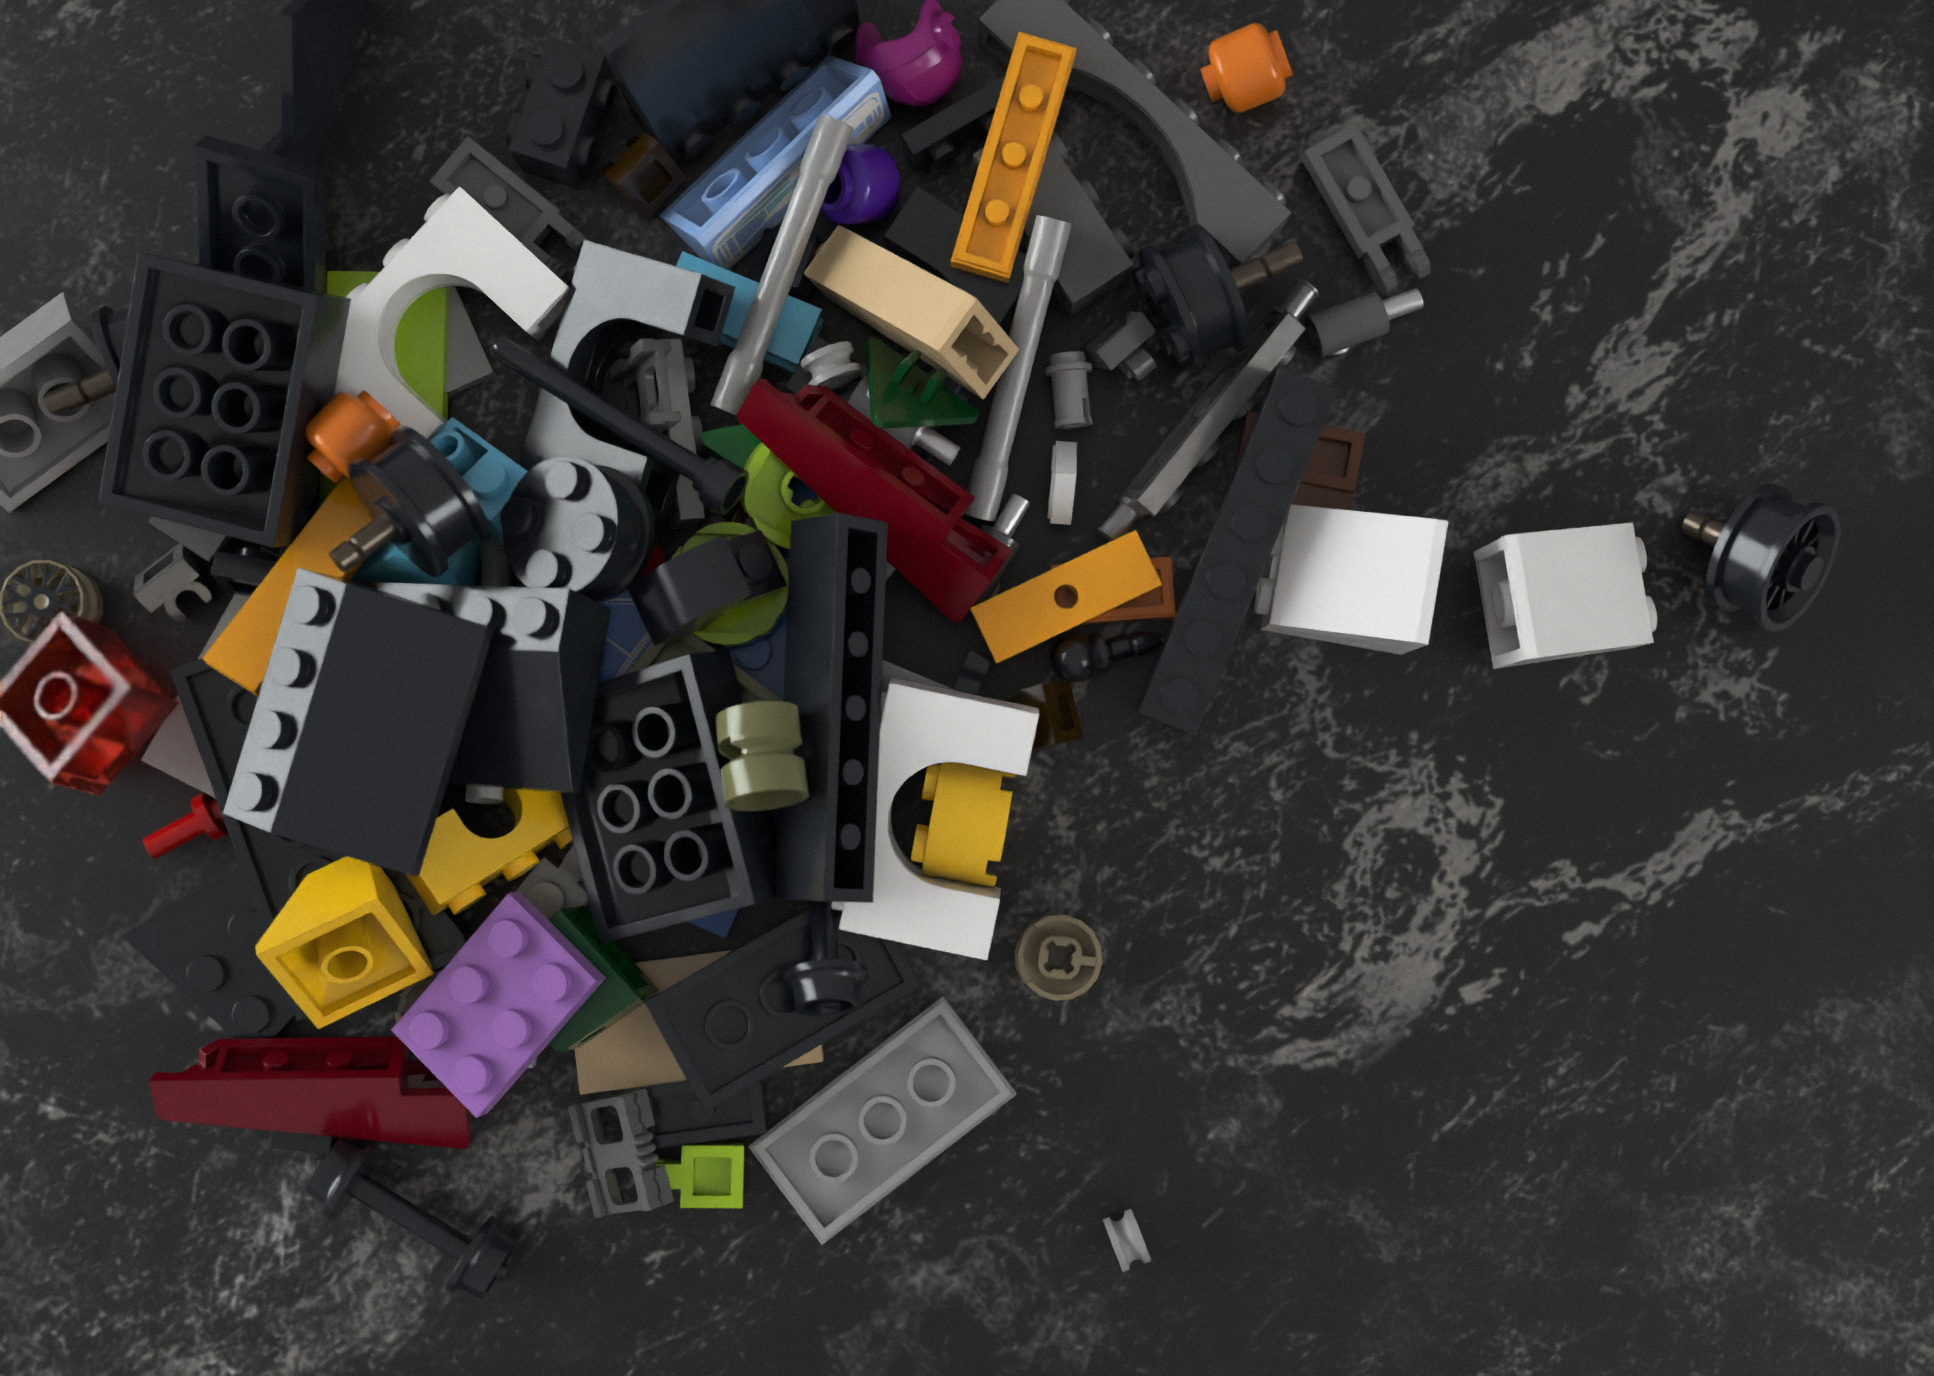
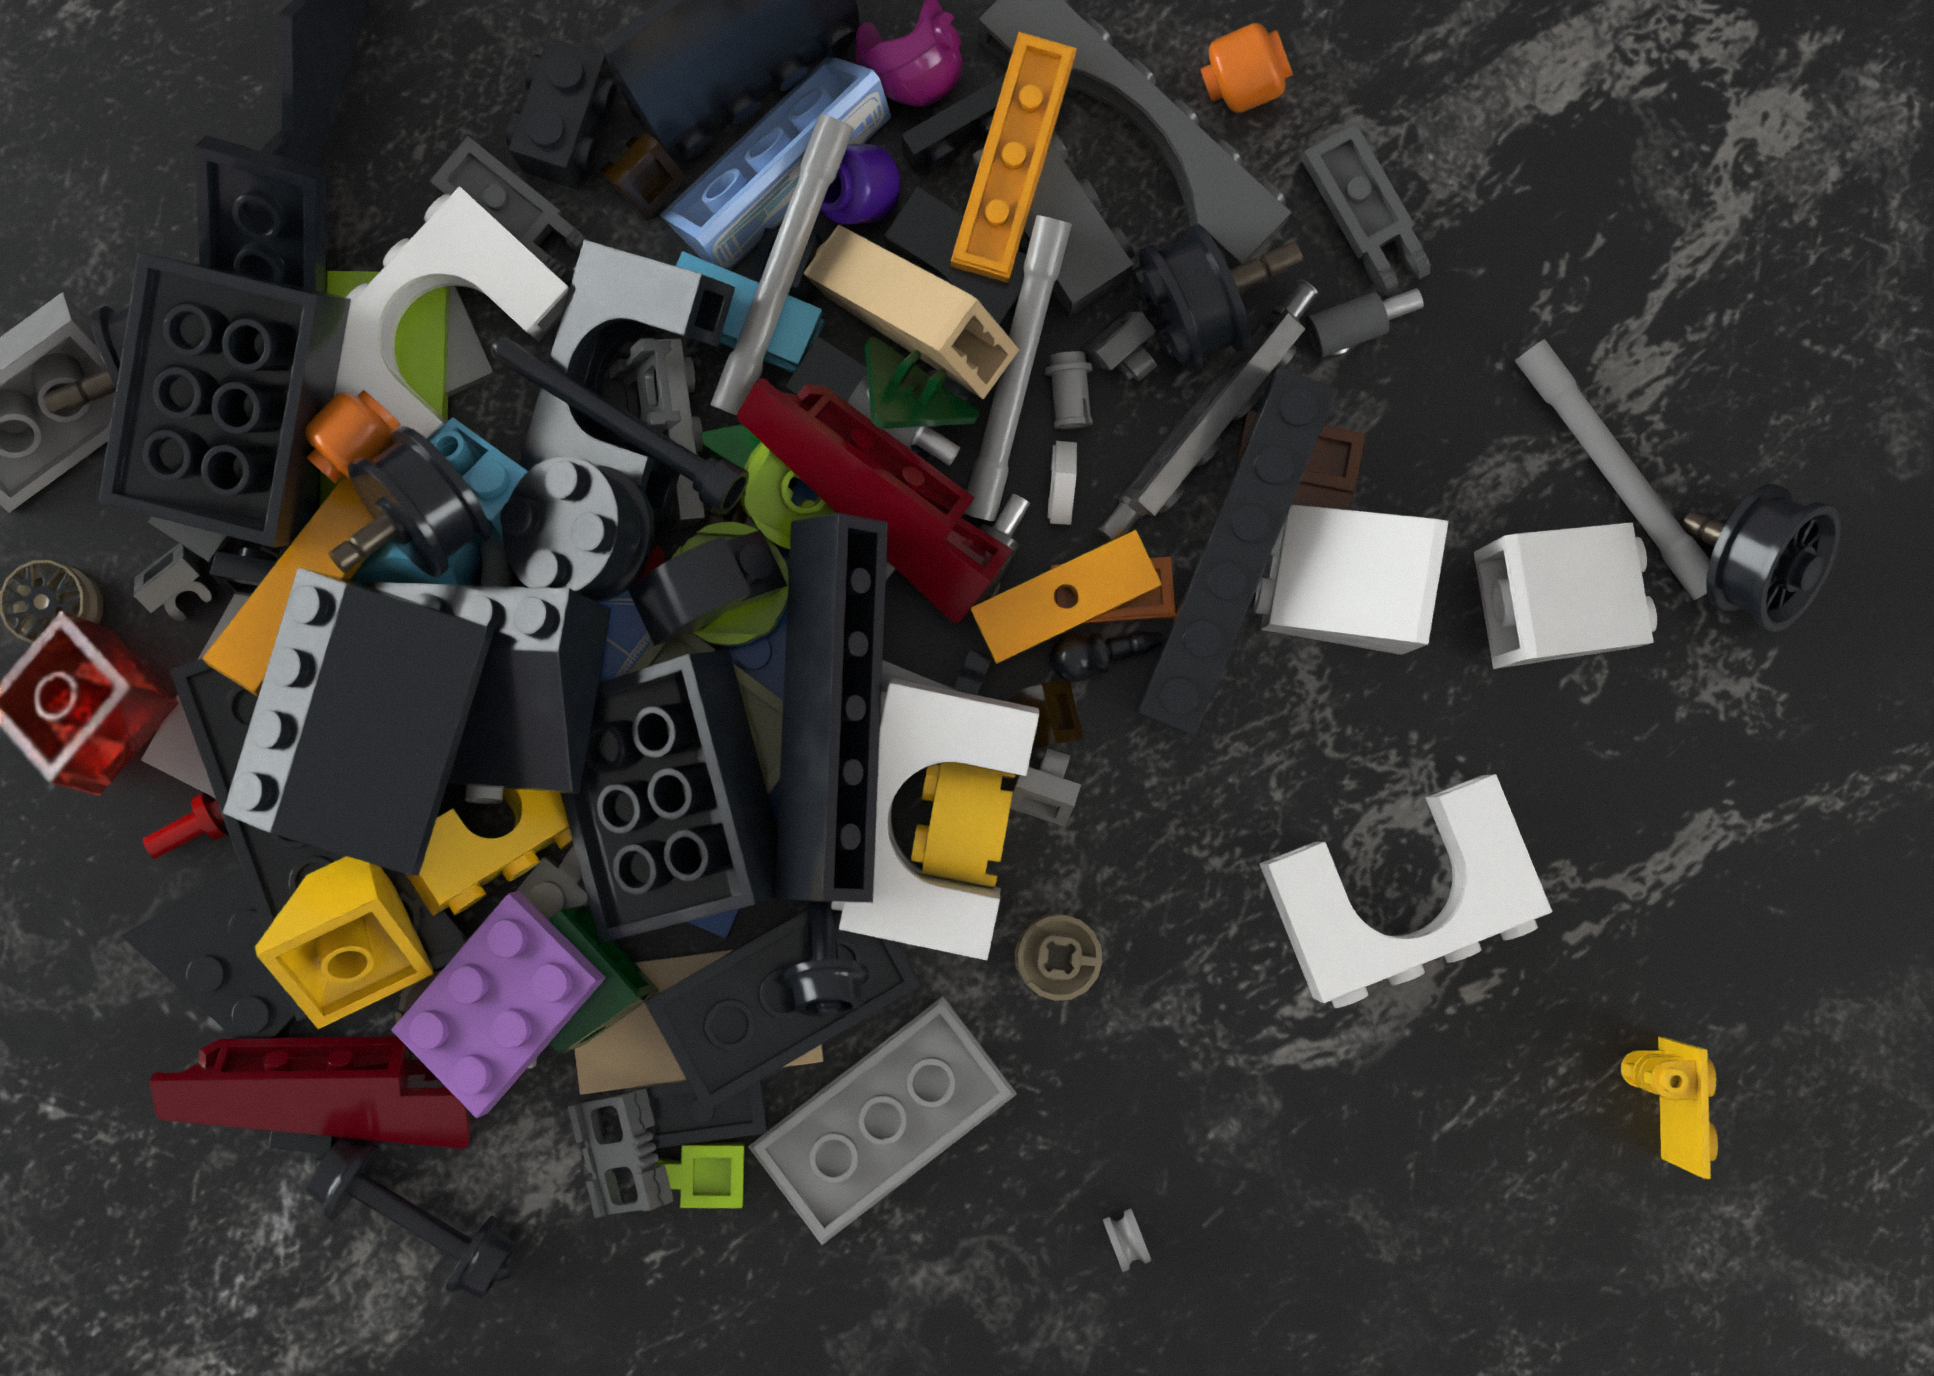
olive wheel [715,701,809,812] -> none
light grey bush [800,341,862,390] -> none
none -> light grey tile [1010,748,1081,827]
none -> white arch [1259,774,1552,1008]
none -> light grey piece [1515,339,1710,600]
none -> yellow hinge [1621,1037,1718,1179]

